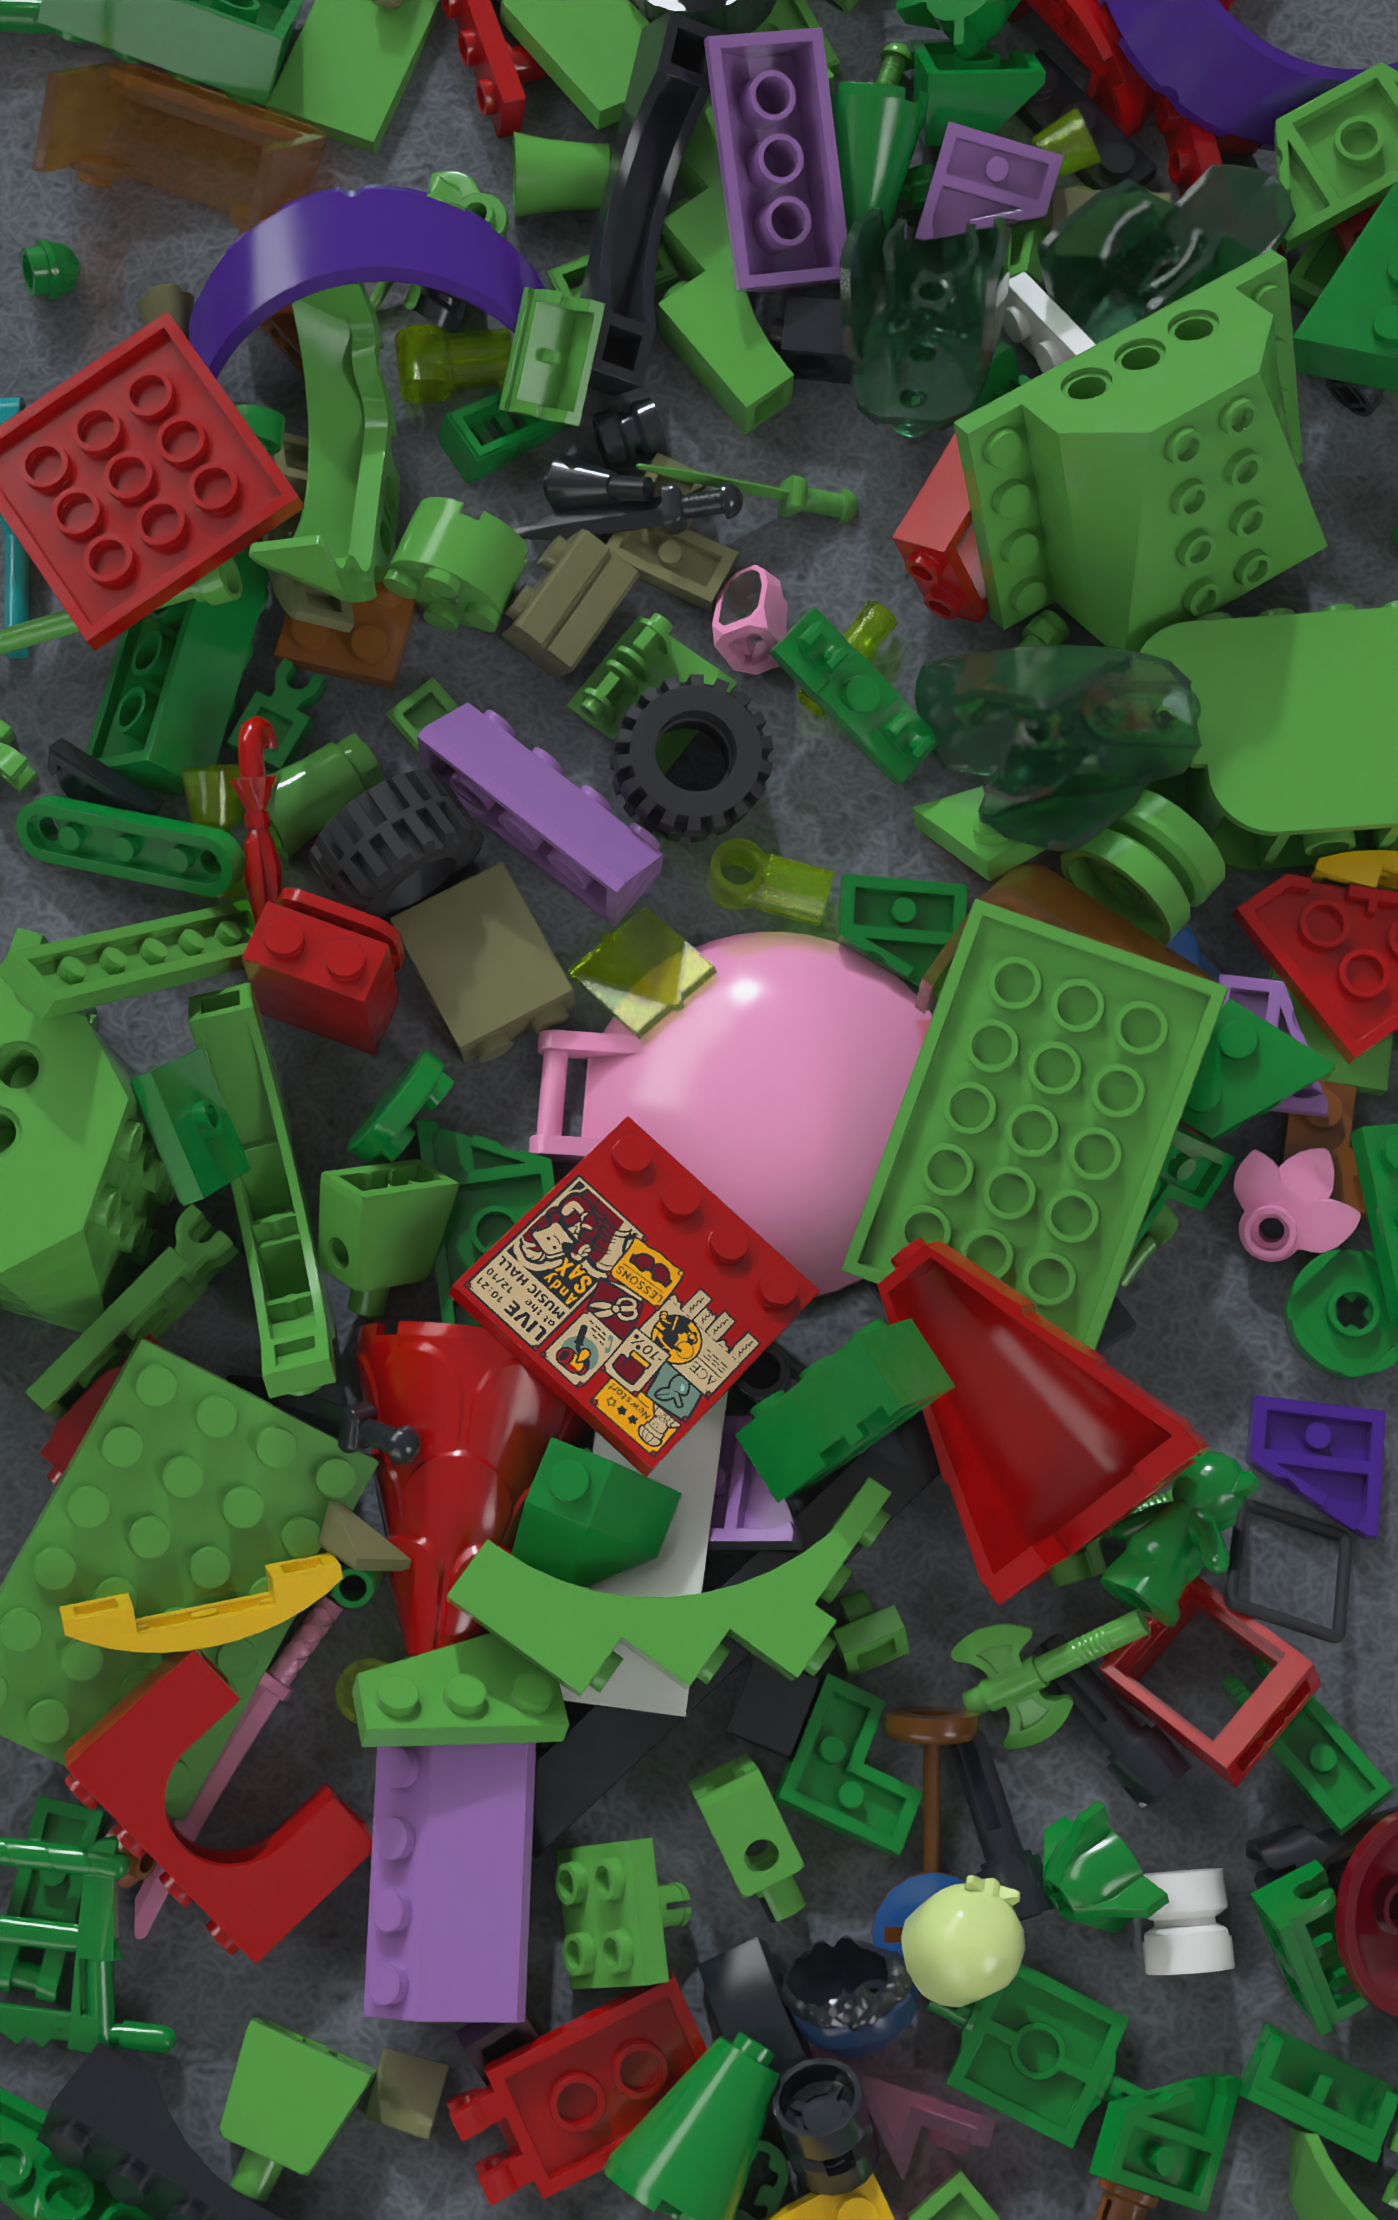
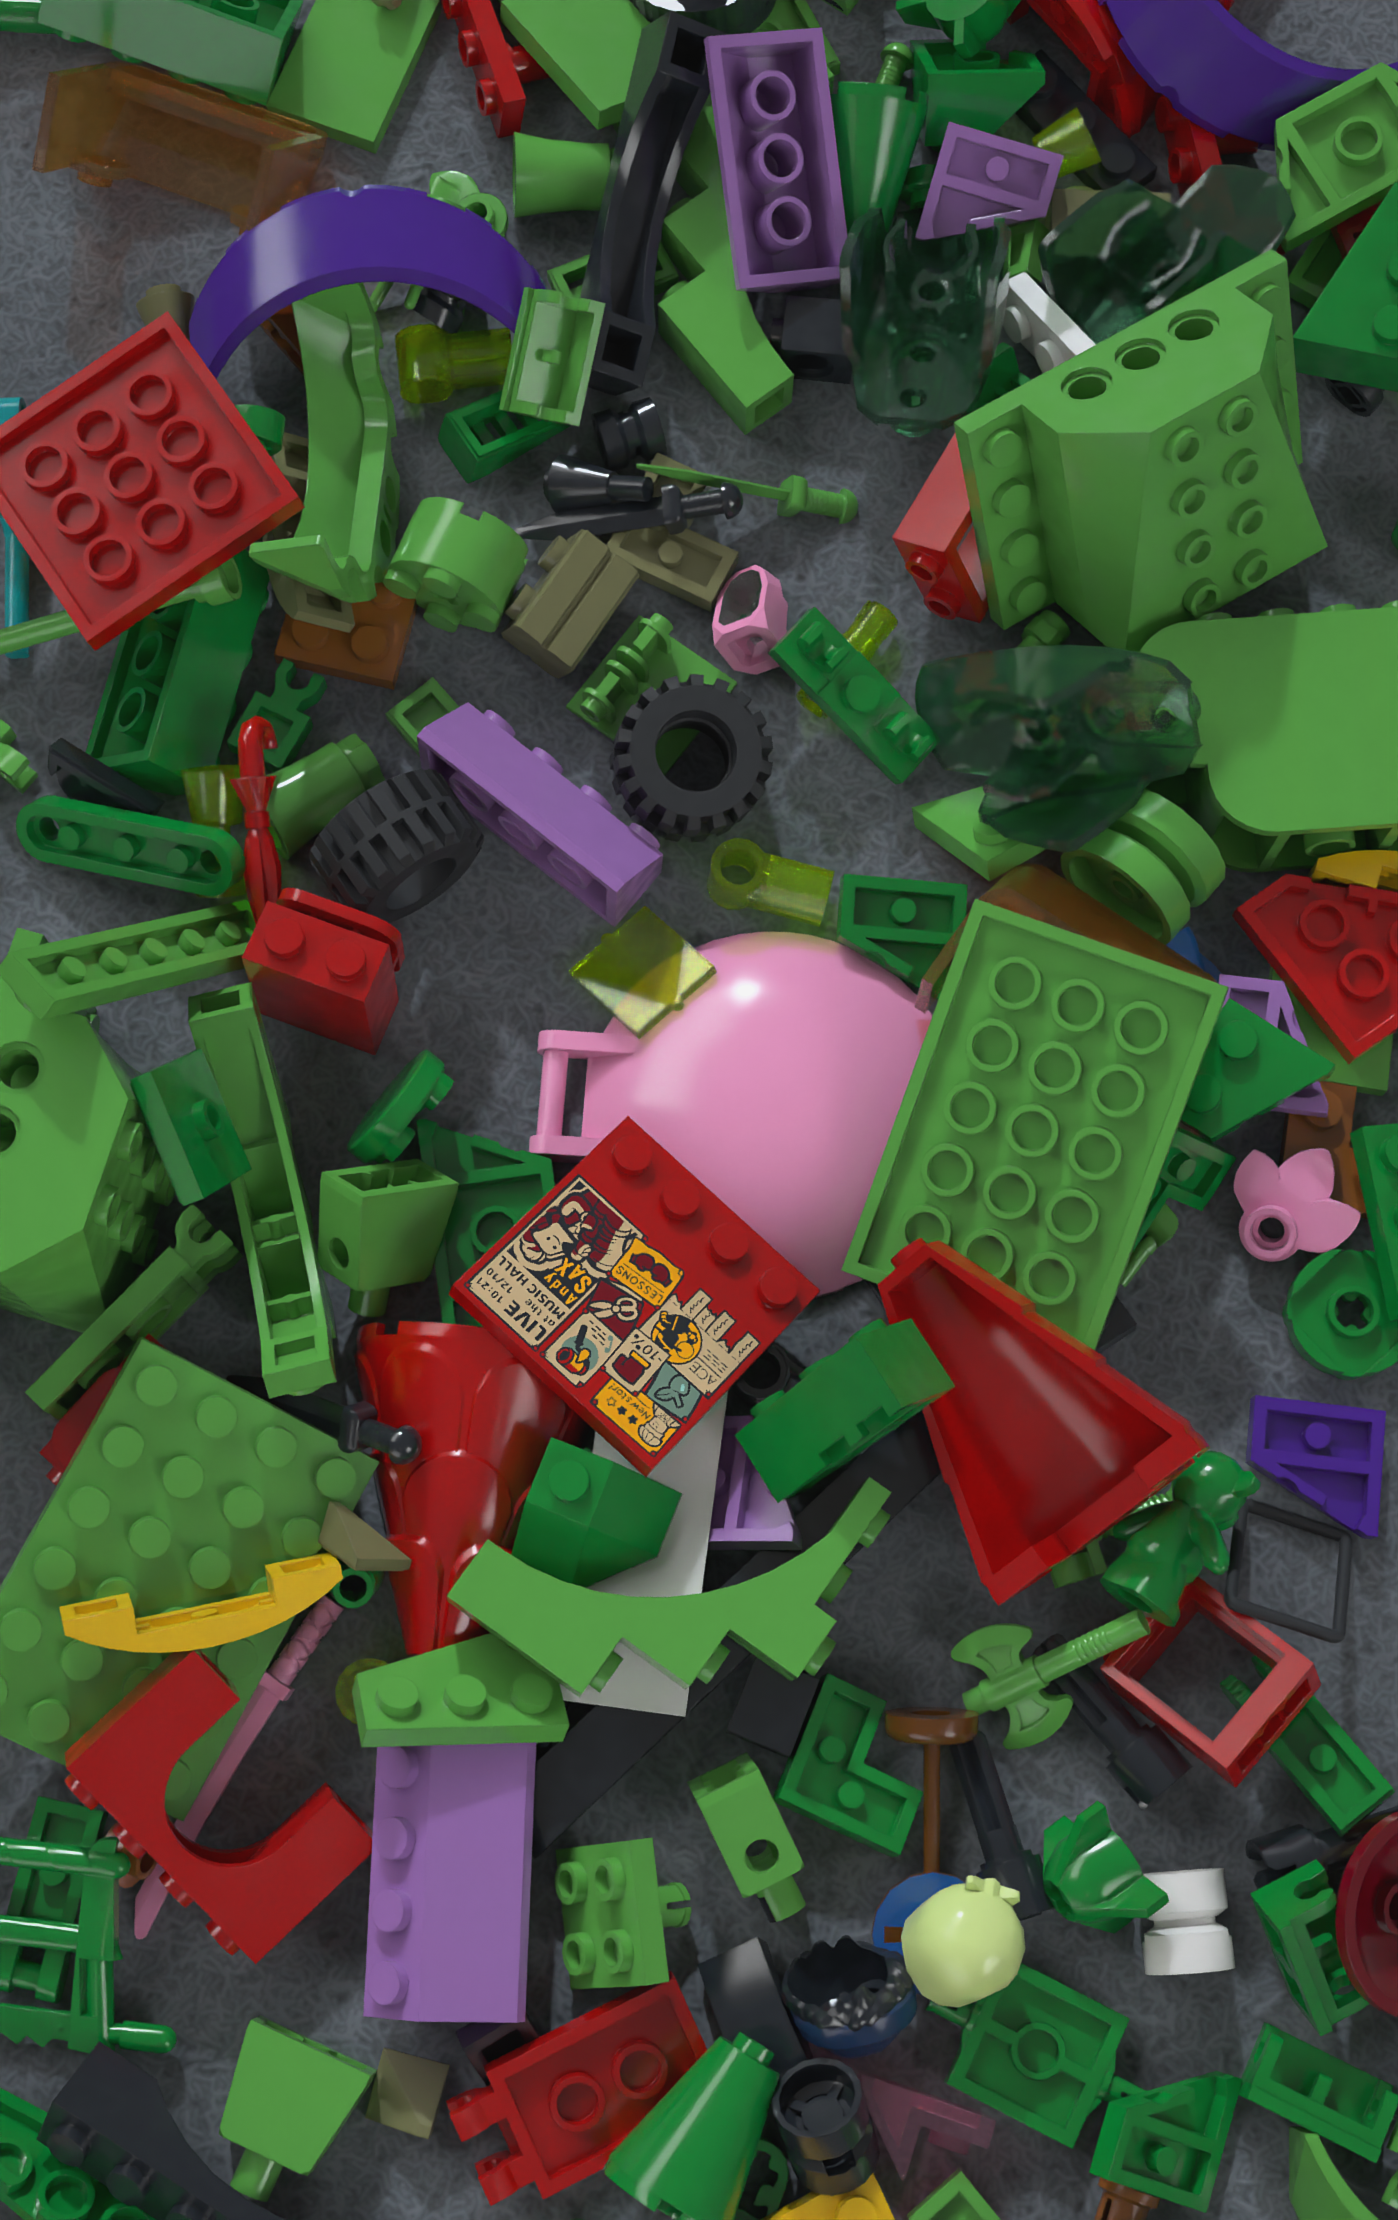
green plate [21,238,81,300] -> none
olive brick [390,861,575,1064] -> none
bright green tile [833,1589,910,1679] -> none

